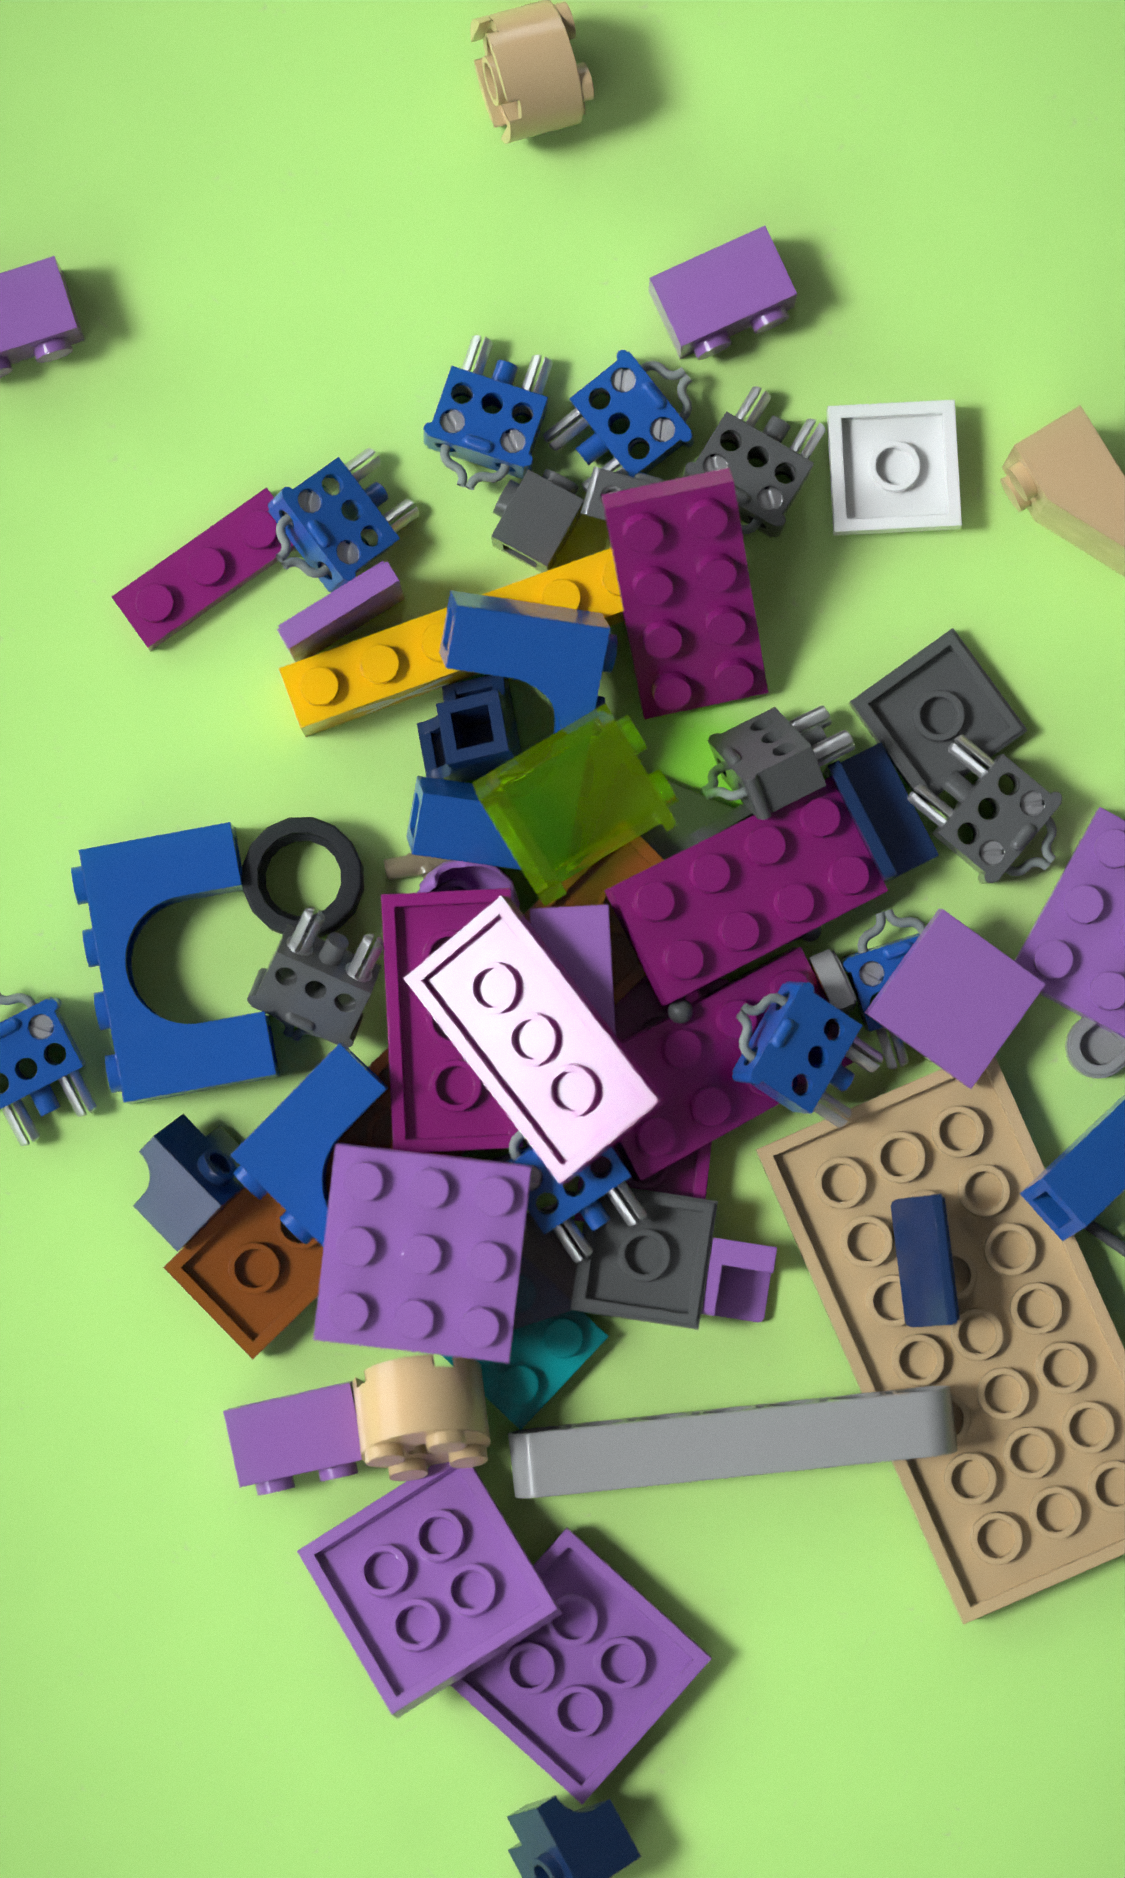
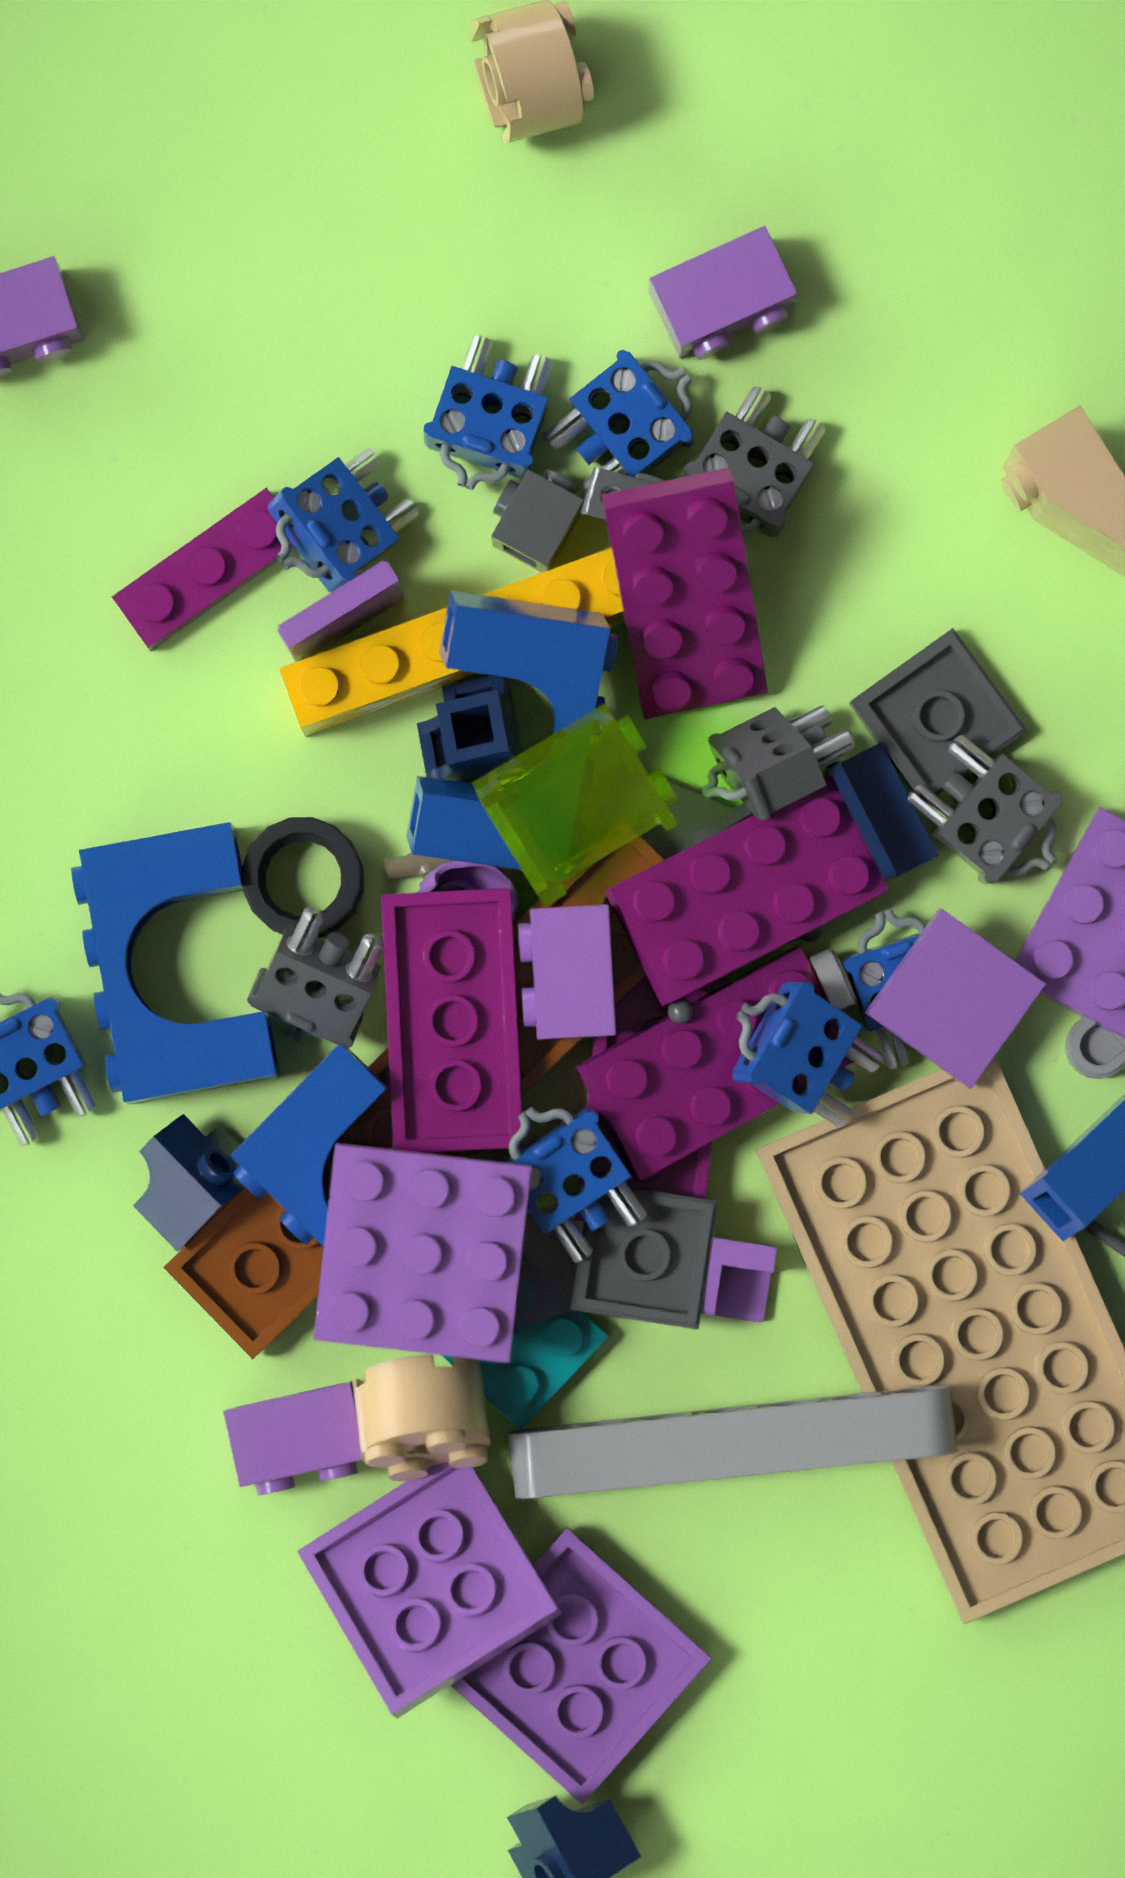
plate [404,896,666,1184] -> none
white plate [827,400,962,536] -> none
dark blue slope [891,1194,960,1327] -> none

